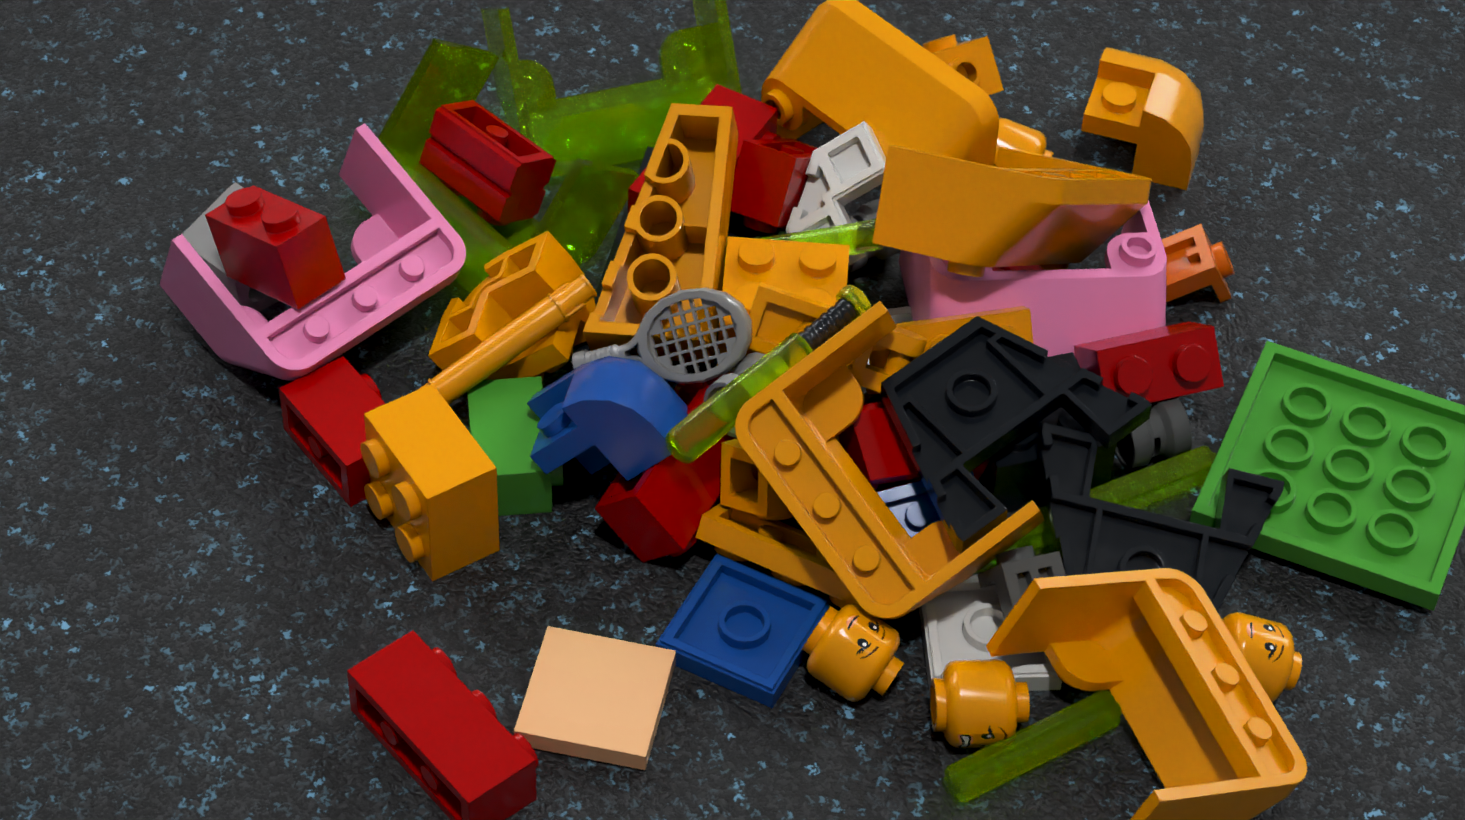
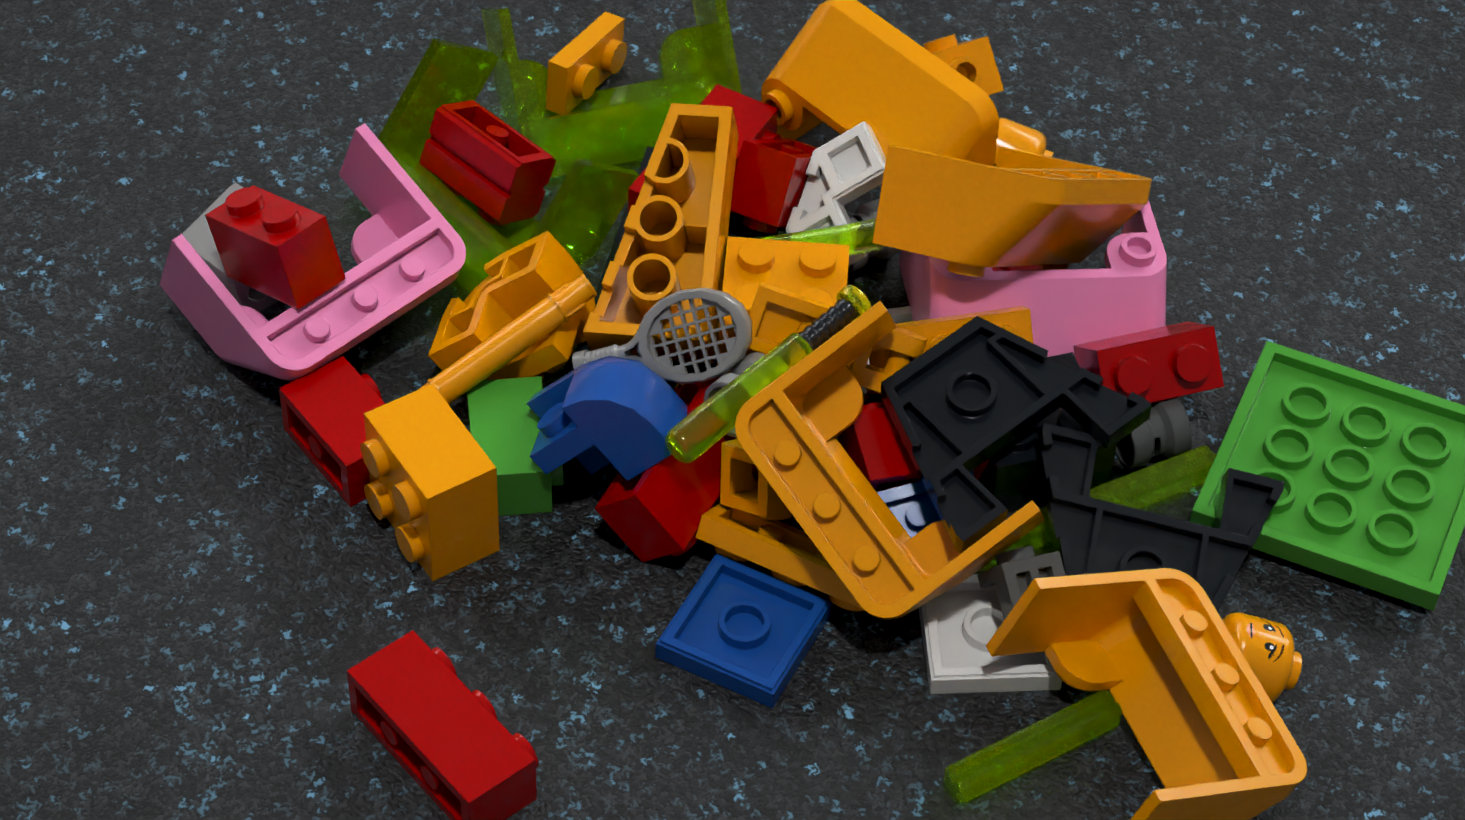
light nougat tile [514,626,676,770] -> none
light orange head [802,603,904,702] -> none
light orange head [930,659,1030,748] -> none
light orange brick [1081,47,1204,190] -> none
orange bracket [1161,224,1235,303] -> none
none -> light orange plate [545,11,627,116]

